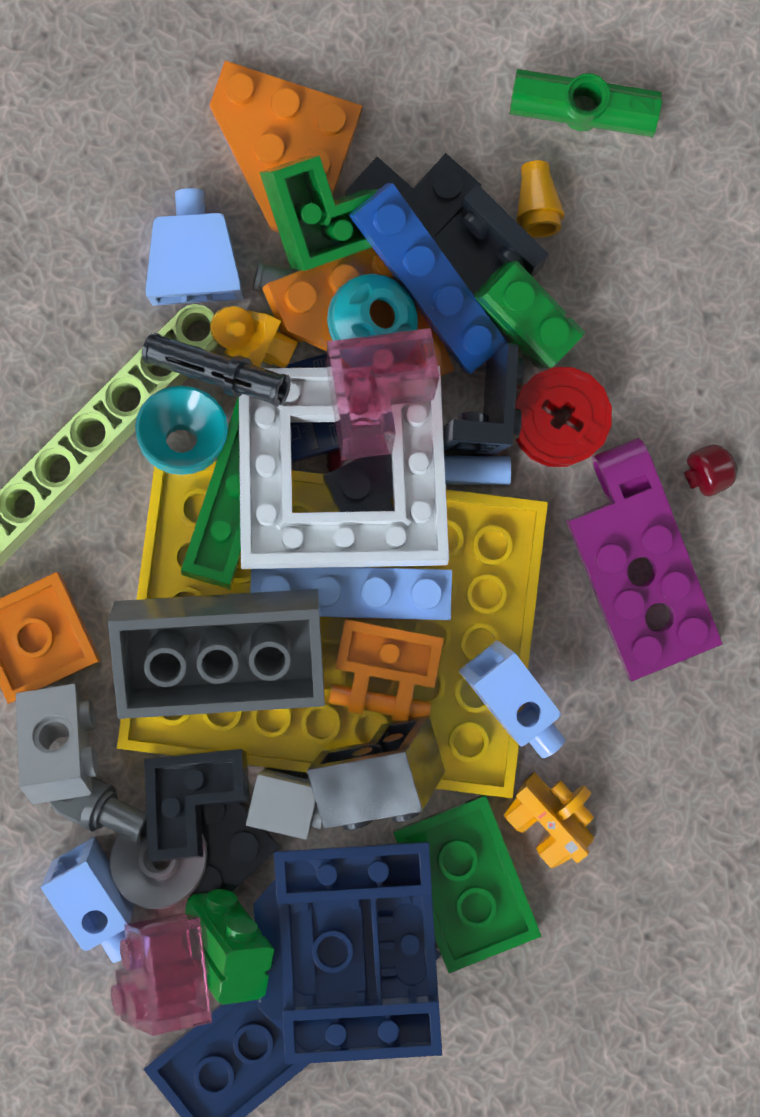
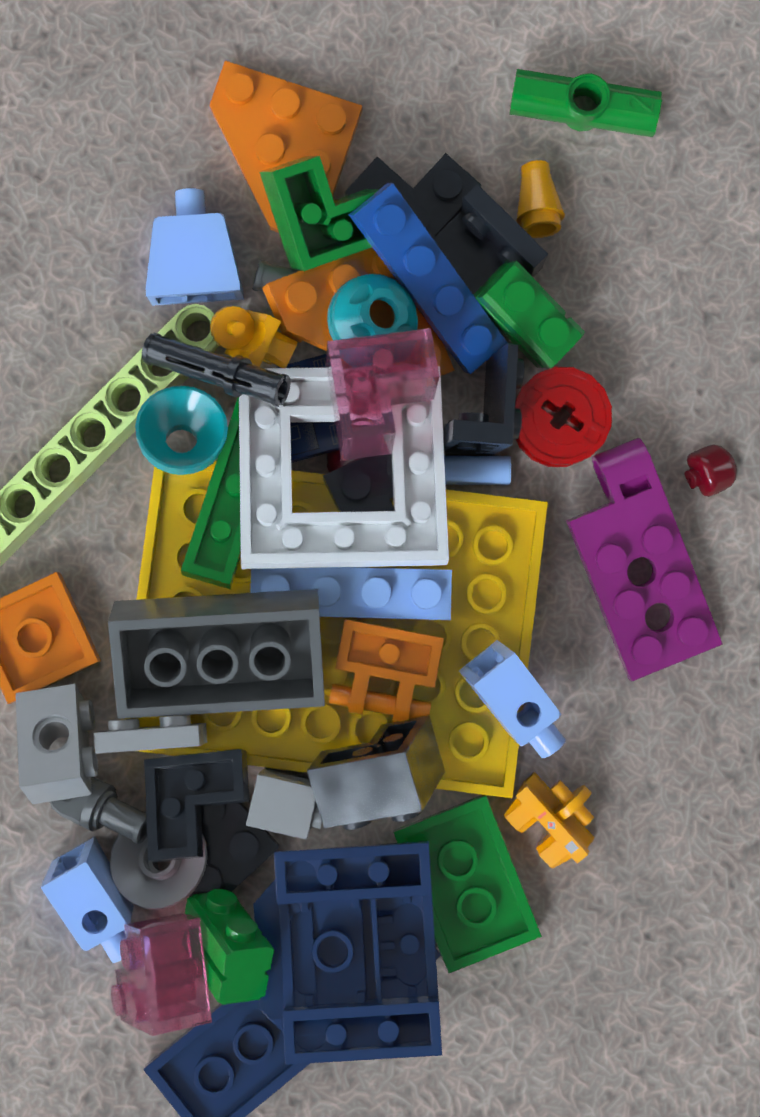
none -> light grey plate [94,715,208,754]

